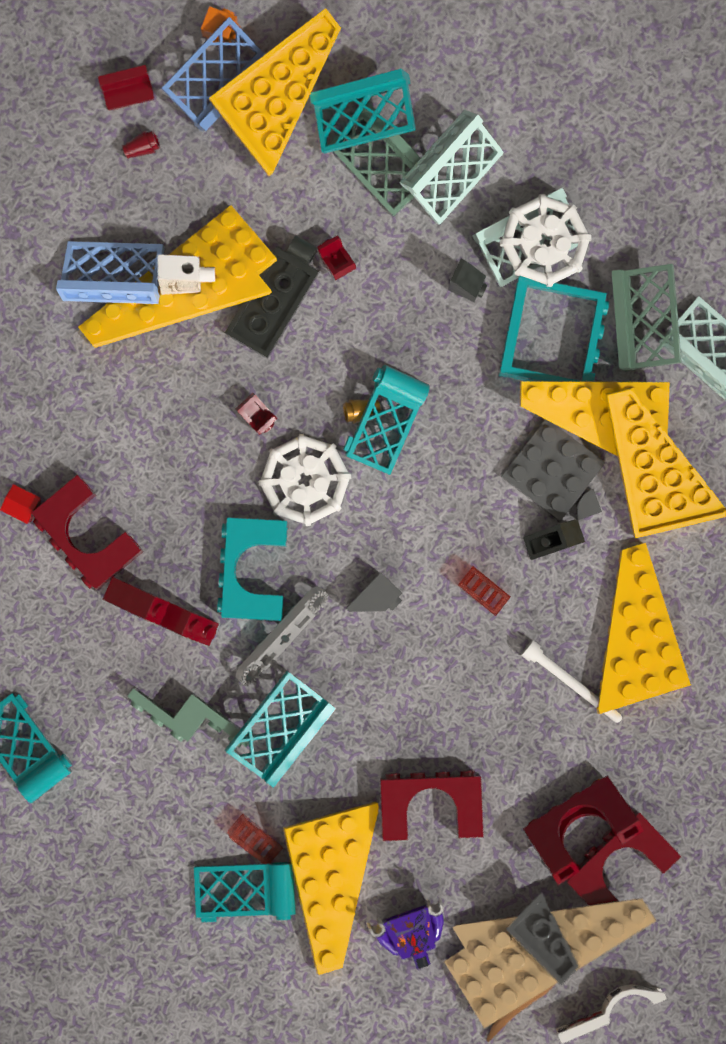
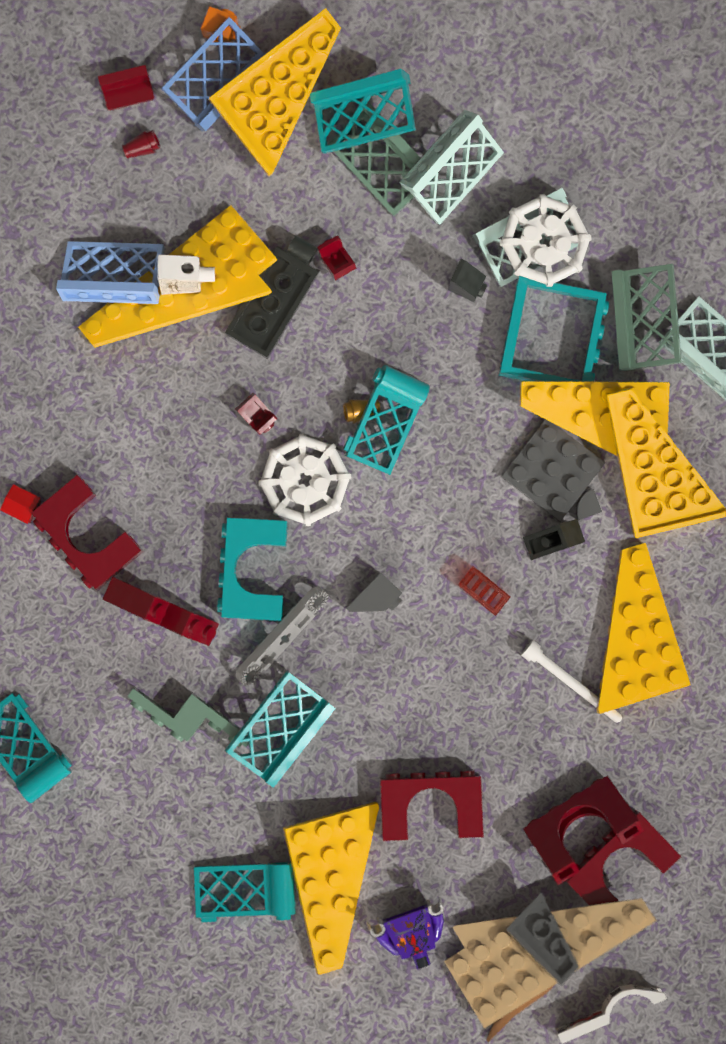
clear red slope [227,814,283,864] -> none

